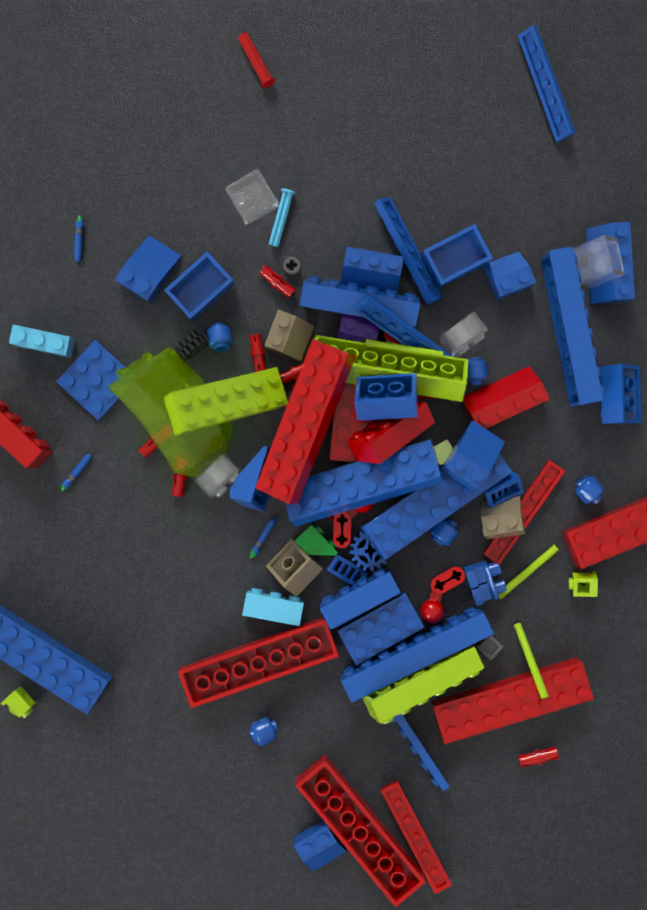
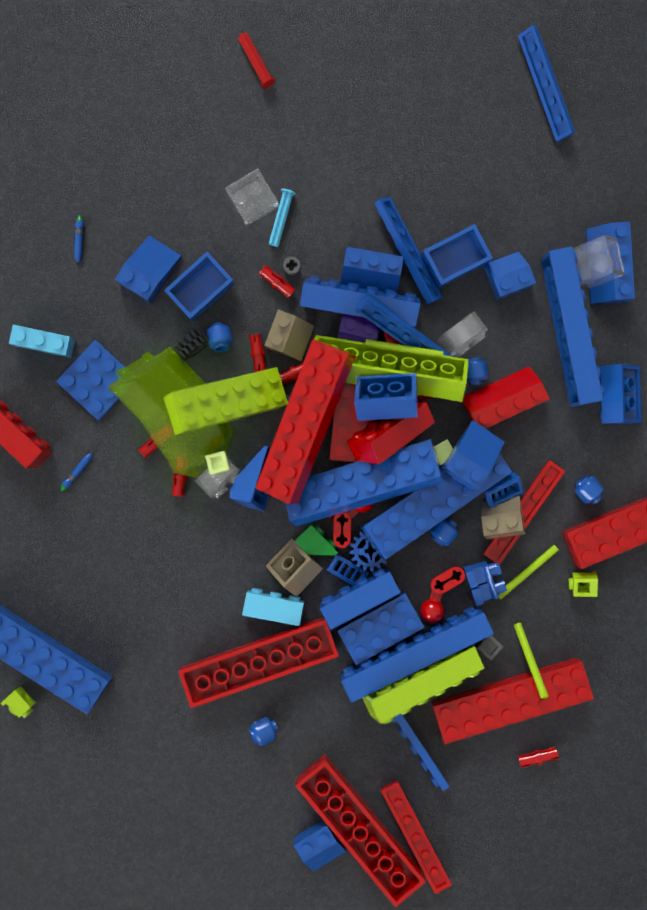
blue piece [249,517,276,558] -> none
none -> yellowish green tile [205,451,230,475]

